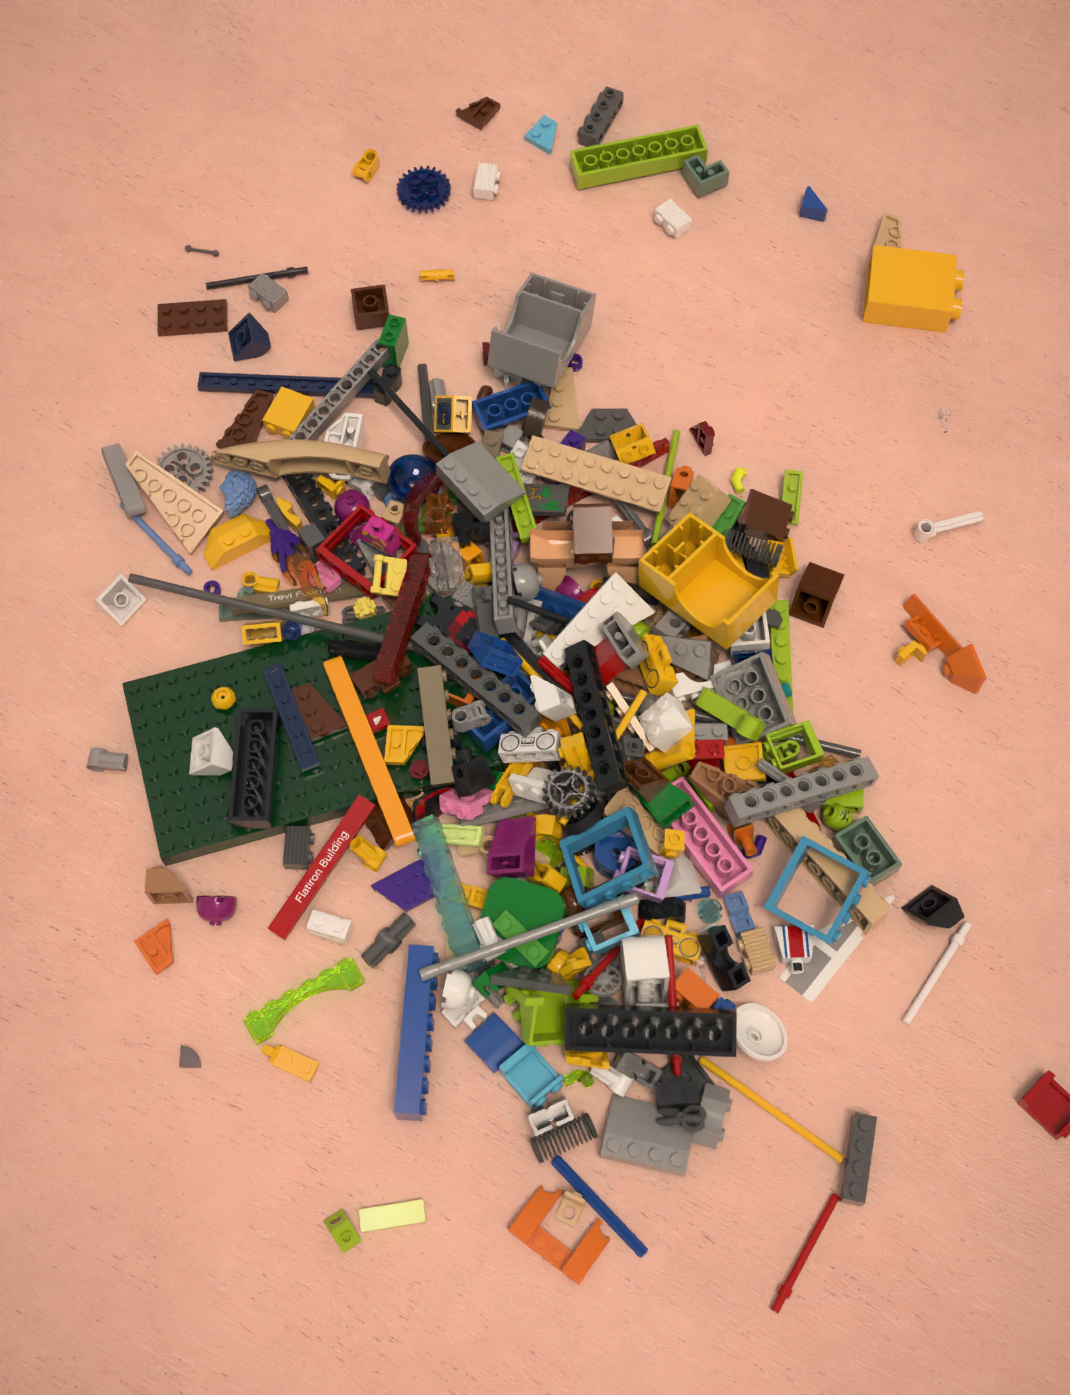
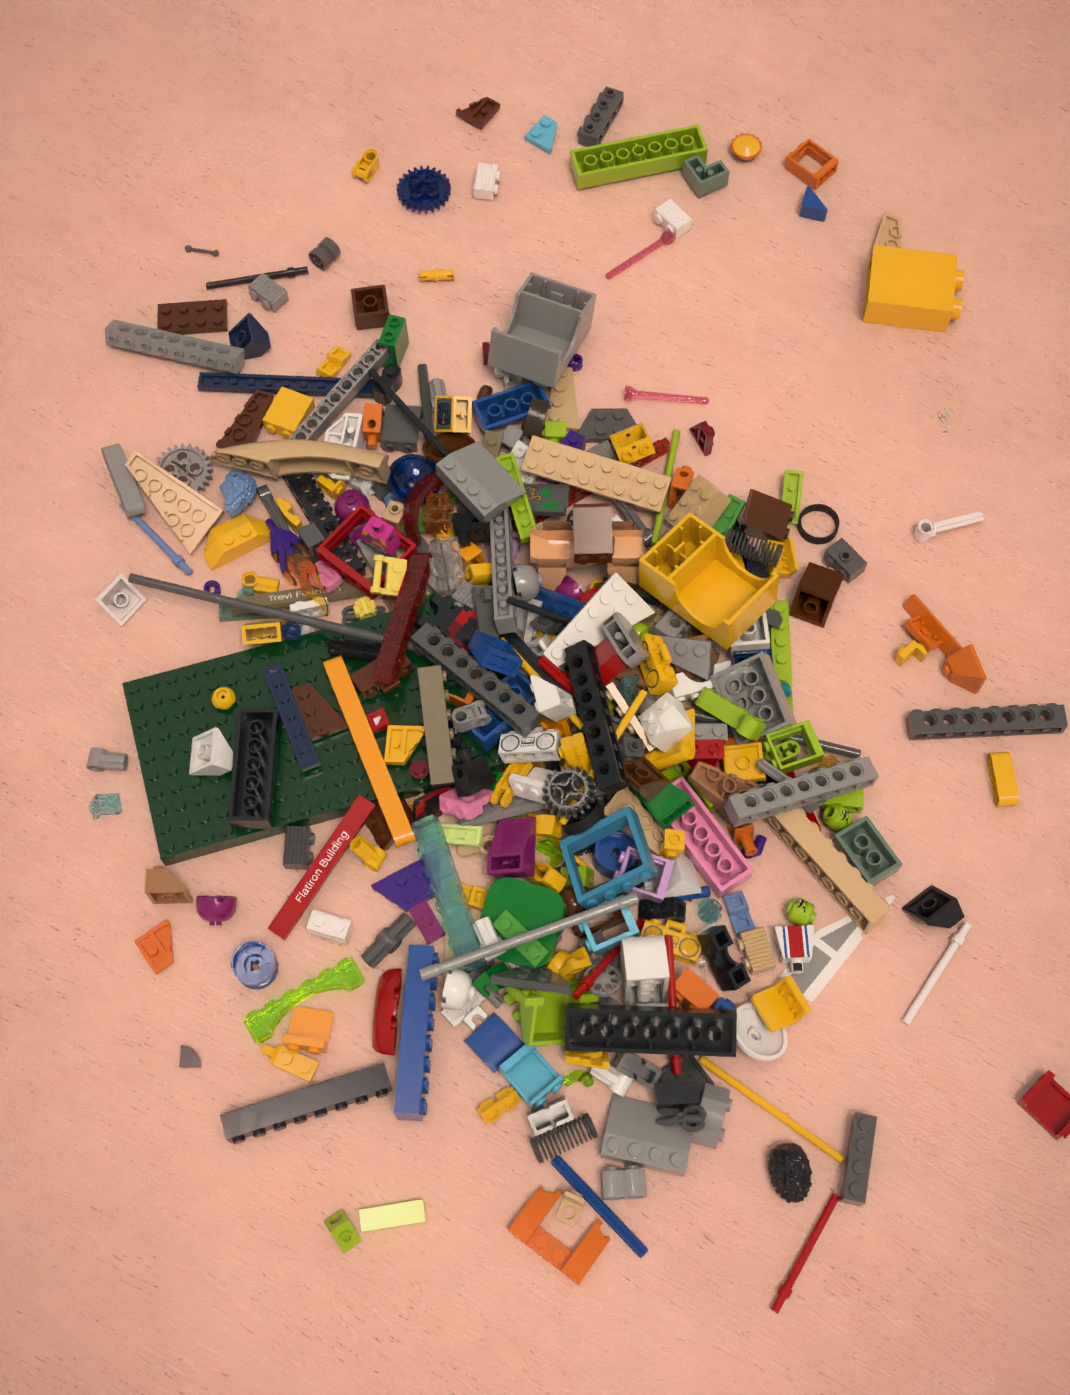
neon yellow arm [731,467,747,494] -> none
dark azure window [764,836,871,945] -> none
none -> clear light blue bracket [89,793,122,819]
none -> light grey brick [105,320,245,374]
none -> brick [220,1063,393,1144]
none -> wheel [231,941,279,990]
none -> light orange bracket [282,1006,334,1055]
none -> dark grey wheel [308,237,341,270]
none -> yellow slope [316,345,352,377]
none -> orange torso [362,403,385,449]
none -> red brick [372,969,402,1056]
none -> dark grey panel [381,404,423,453]
none -> magenta plate [408,900,445,945]
none -> yellow hinge [476,1086,521,1125]
none -> lime brick [542,421,567,443]
none -> light grey brick [601,1165,647,1201]
none -> clear pink piece [606,229,675,279]
none -> clear light blue bracket [617,674,640,707]
none -> clear pink piece [624,386,709,404]
none -> yellow piece [730,133,763,161]
none -> yellow bracket [751,974,813,1033]
none -> black piece [768,1143,812,1203]
none -> orange window [785,139,839,190]
none -> lime head [785,897,817,926]
none -> black tyre [798,504,839,545]
none -> dark grey brick [823,538,867,584]
none -> dark grey brick [906,703,1068,741]
none -> yellow beam [987,751,1019,807]

